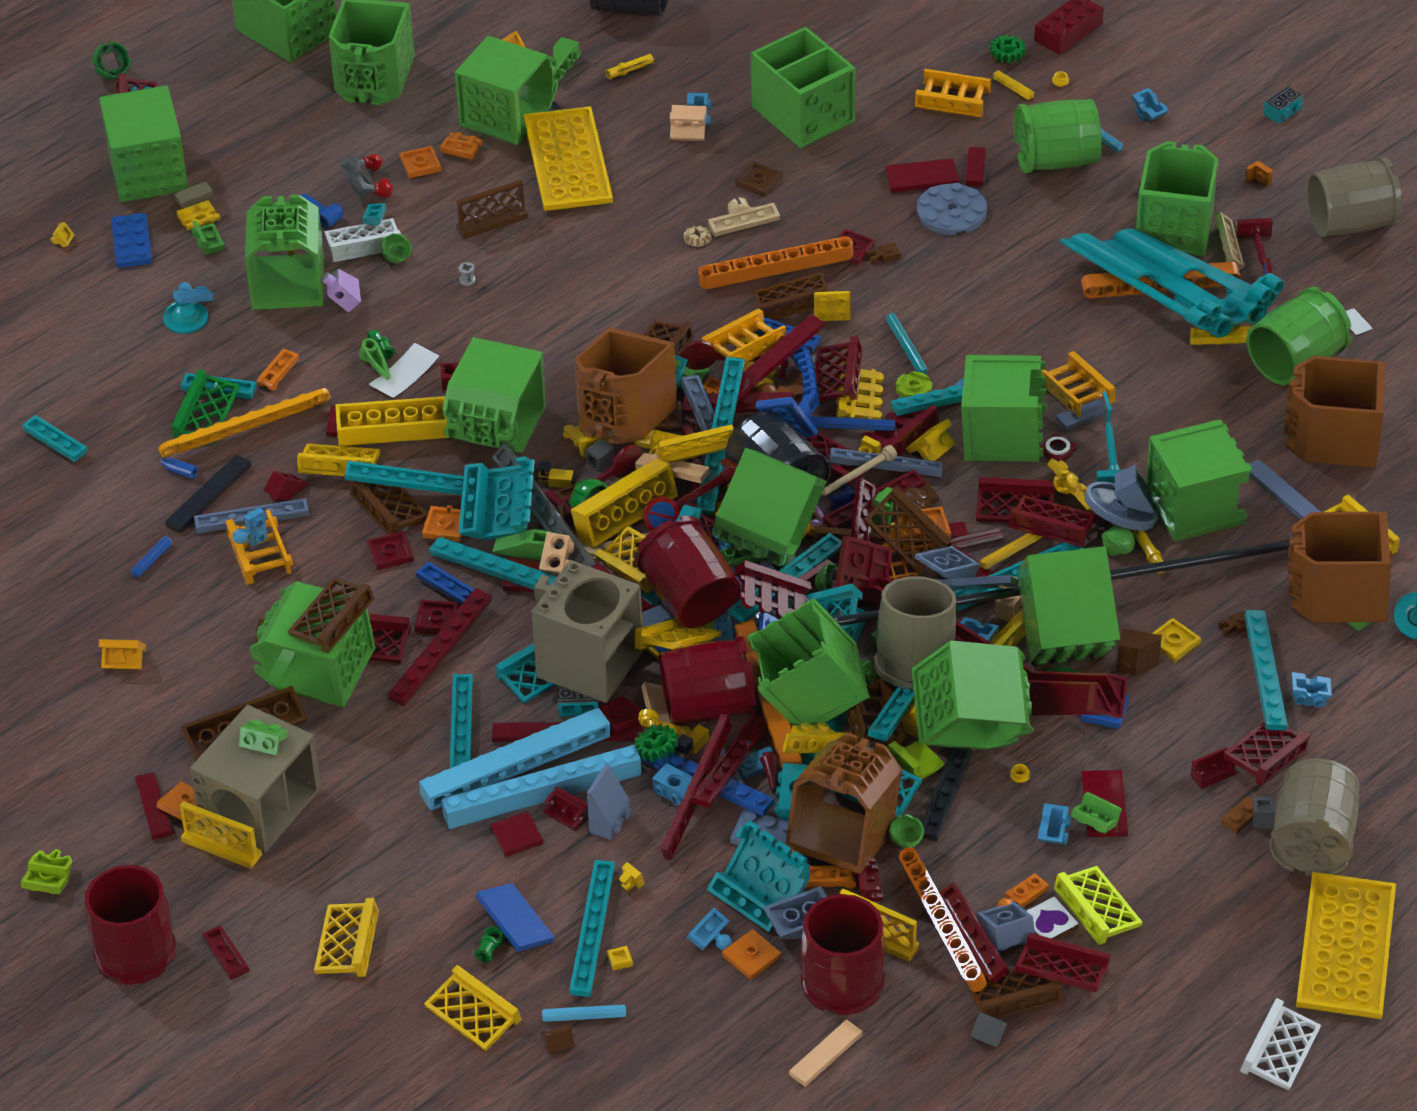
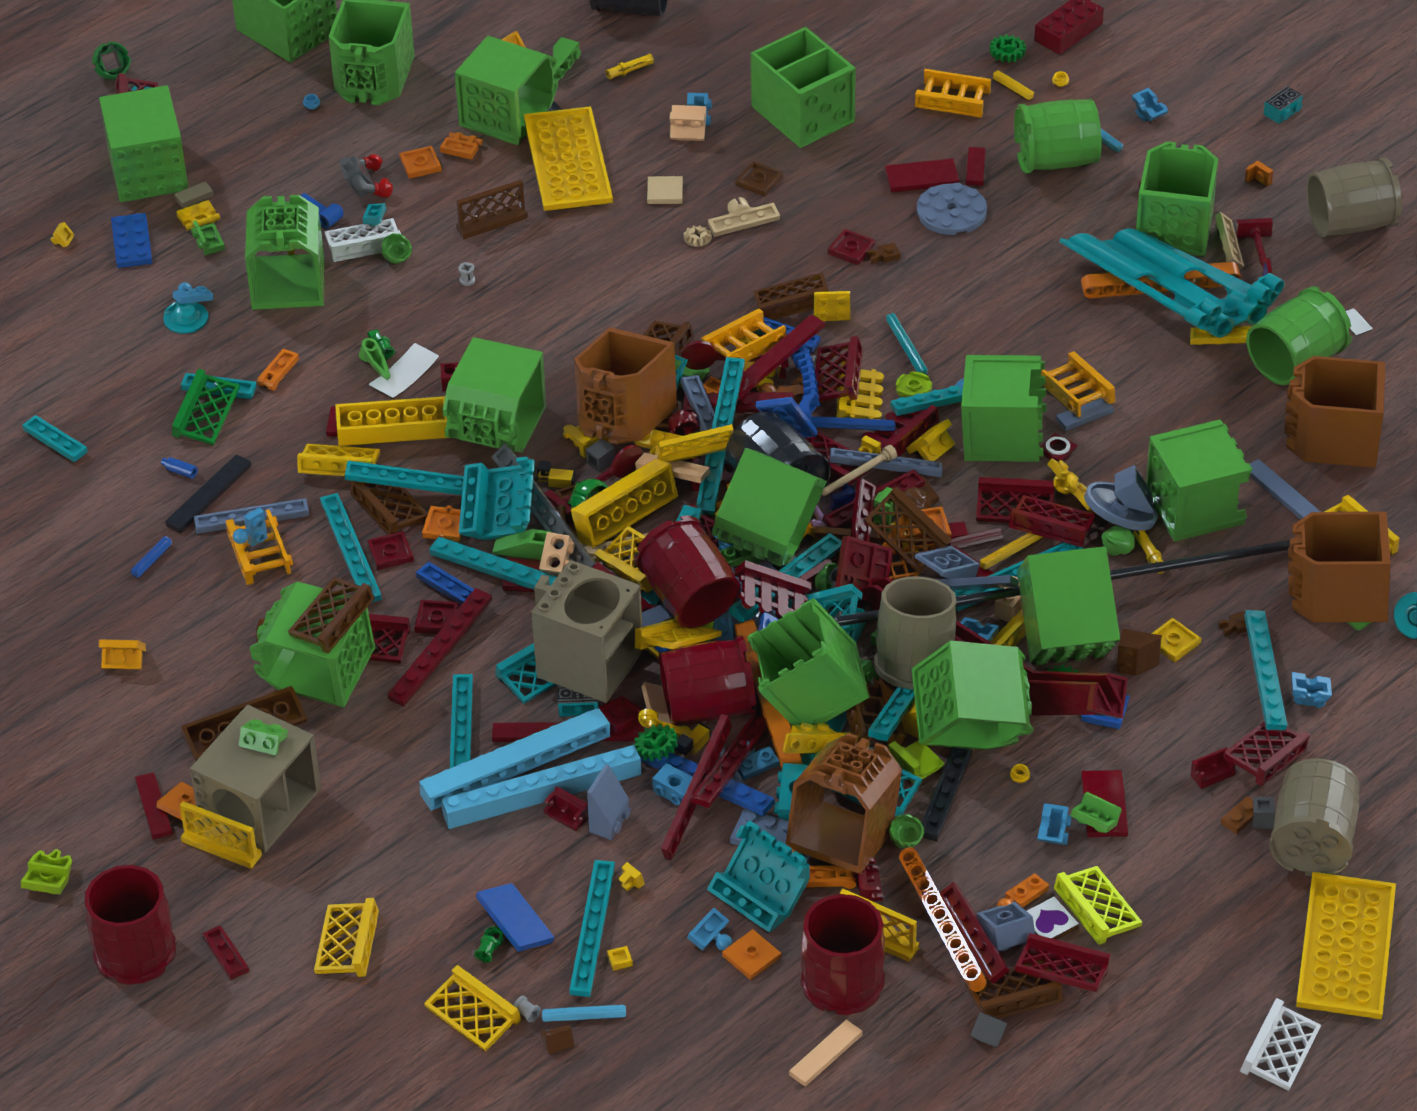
light orange plate [158,388,331,458] -> none
dark red slope [264,470,307,502] -> none
lavender torso [321,269,361,312] -> none
dark red tile [490,811,543,857] -> none
piece [642,458,738,531] -> none
orange beam [698,237,853,289] -> none
dark red cone [759,751,779,790] -> none
sand blue slope [764,886,827,939] -> none
teal piece [1095,391,1125,483] -> none
none -> dark azure plate [303,94,320,109]
none -> teal plate [320,493,382,603]
none -> light grey bush [513,996,541,1023]
none -> tan tile [647,176,683,204]
none -> dark red hair [668,410,699,436]

